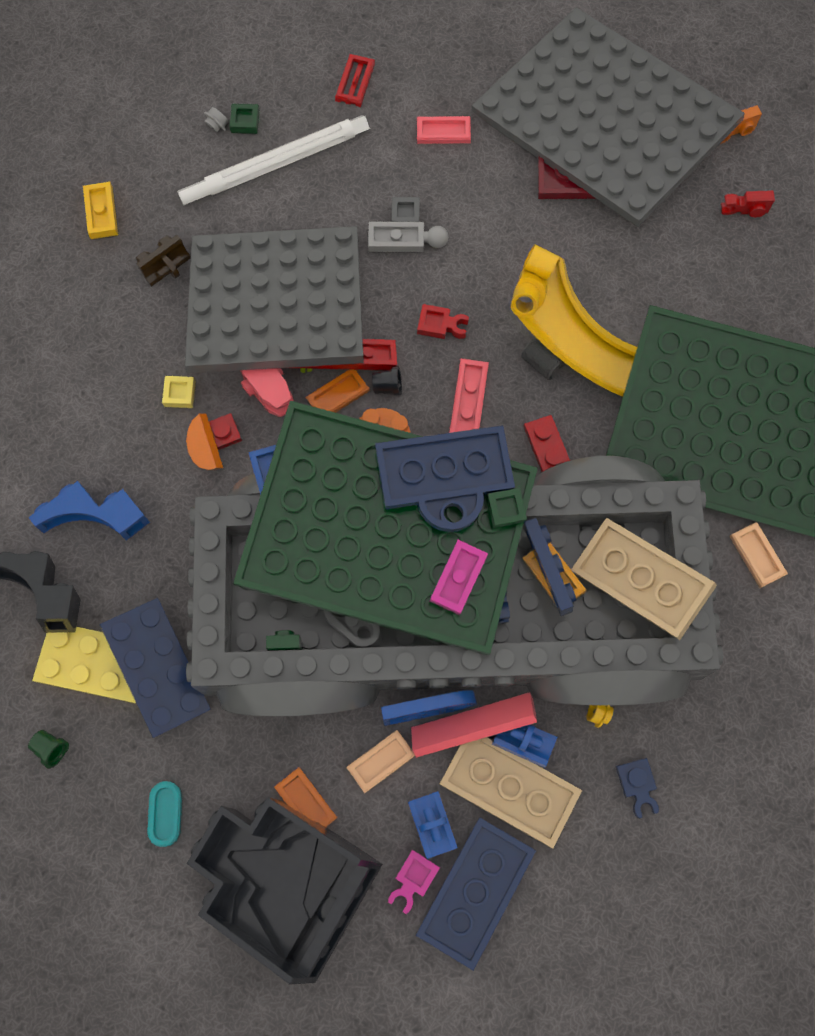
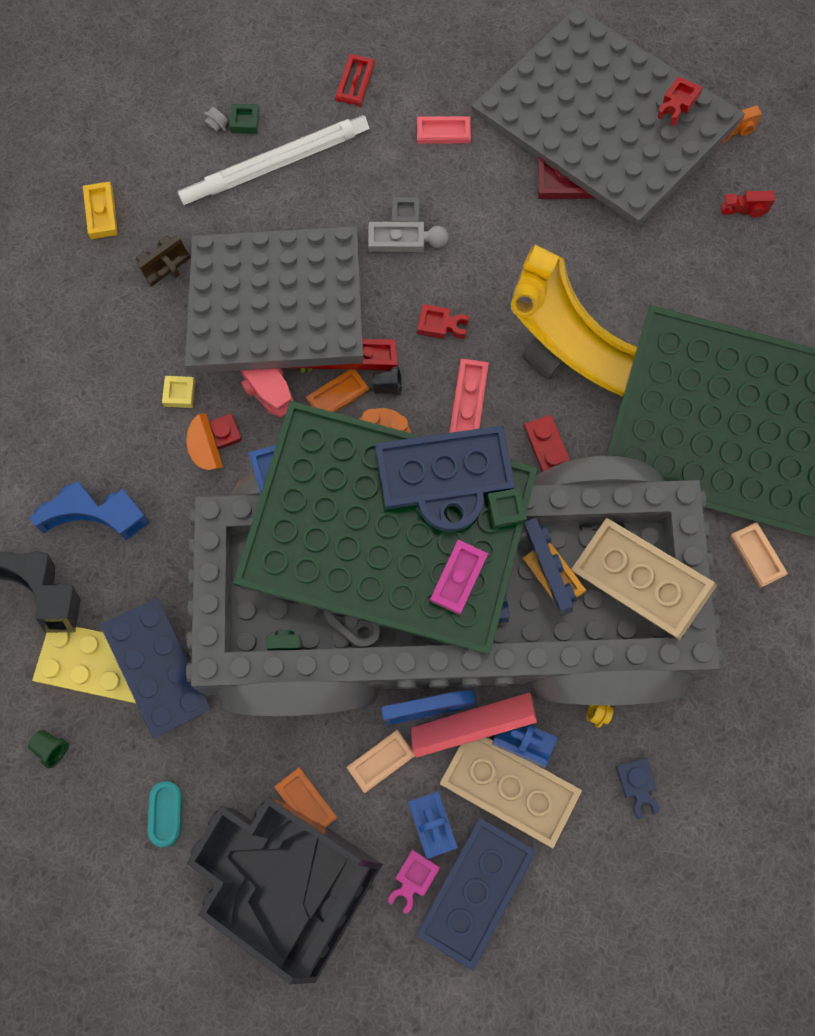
none -> red plate [658,76,702,125]

